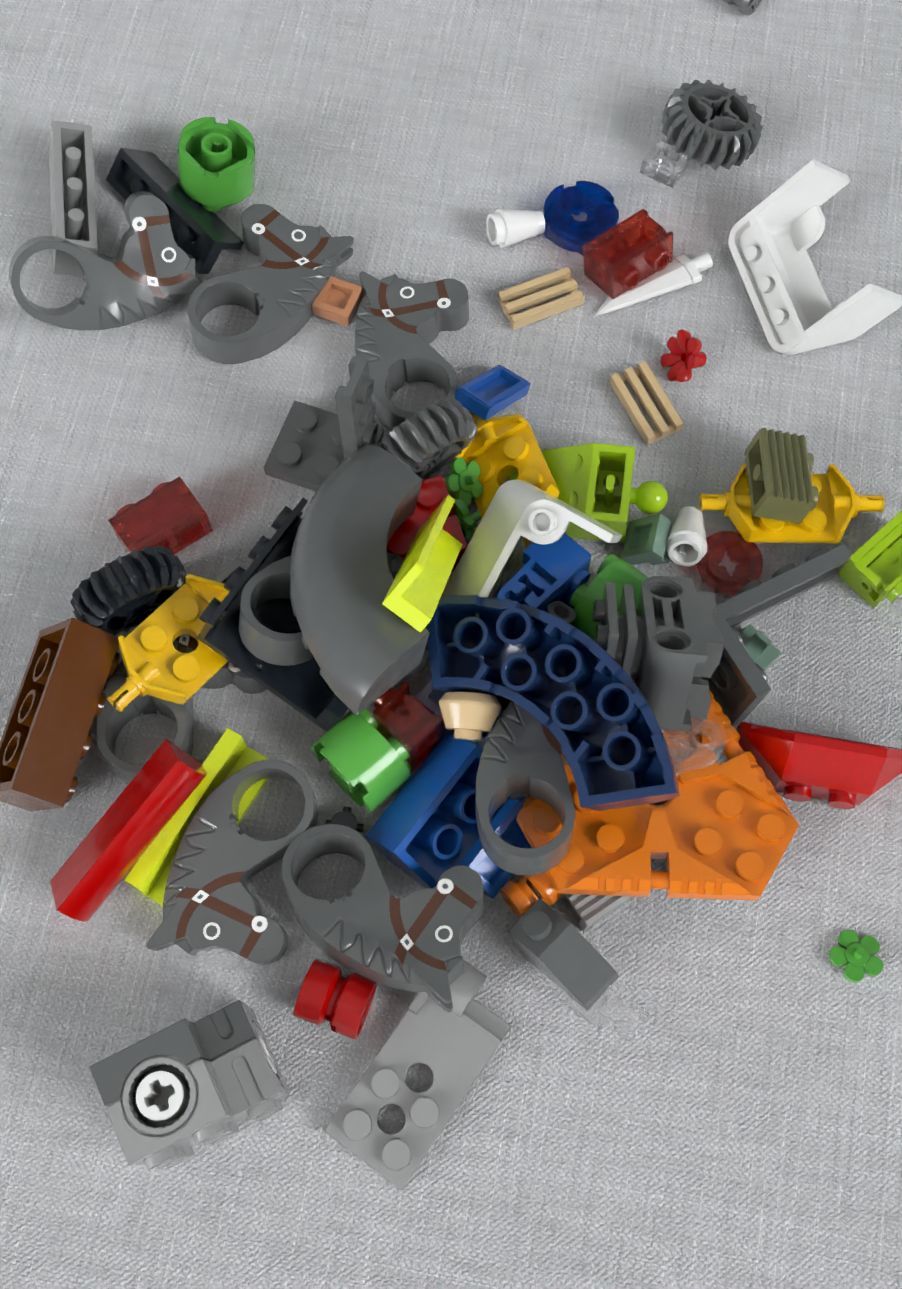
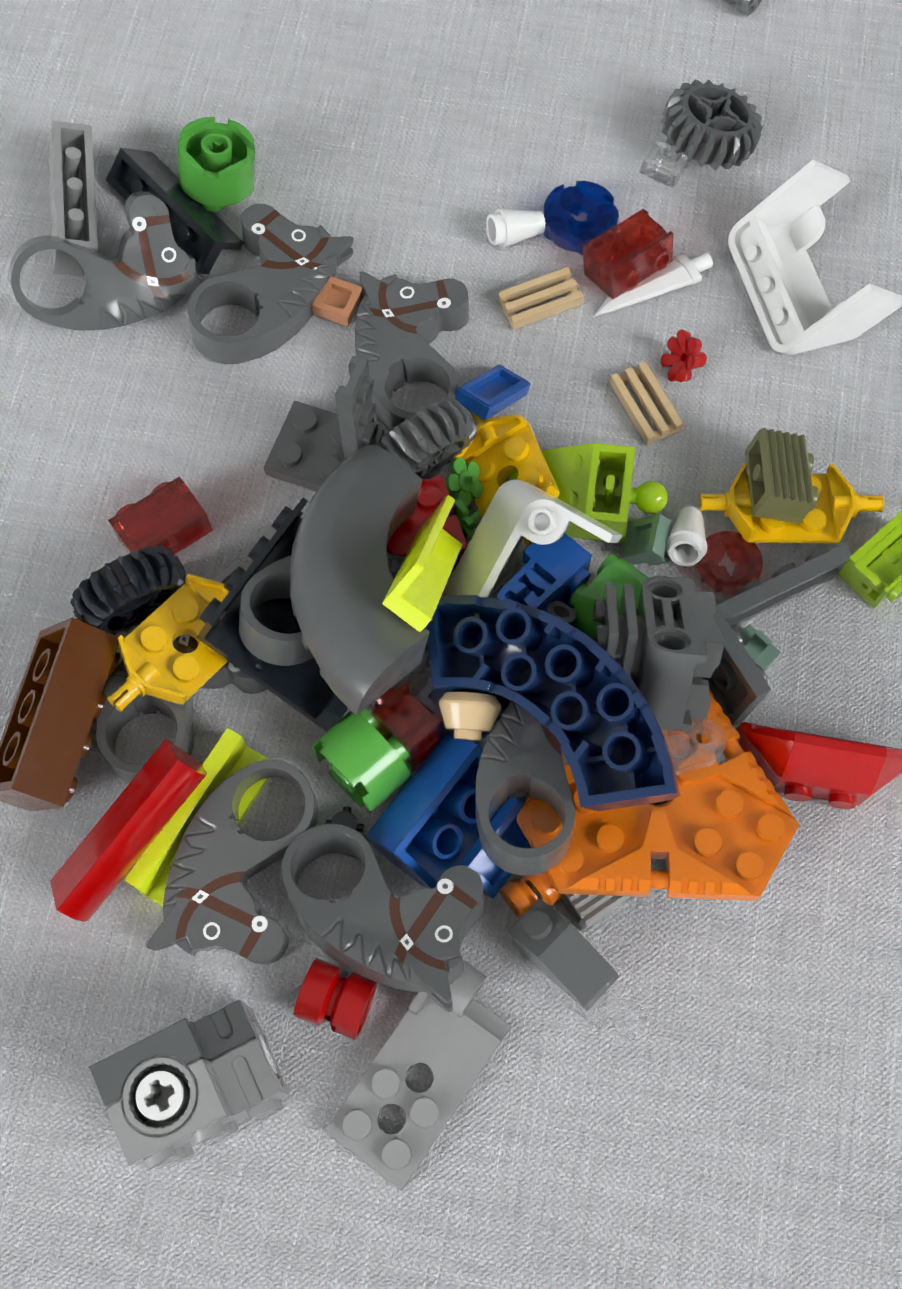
bright green plant [829,930,883,983] -> none

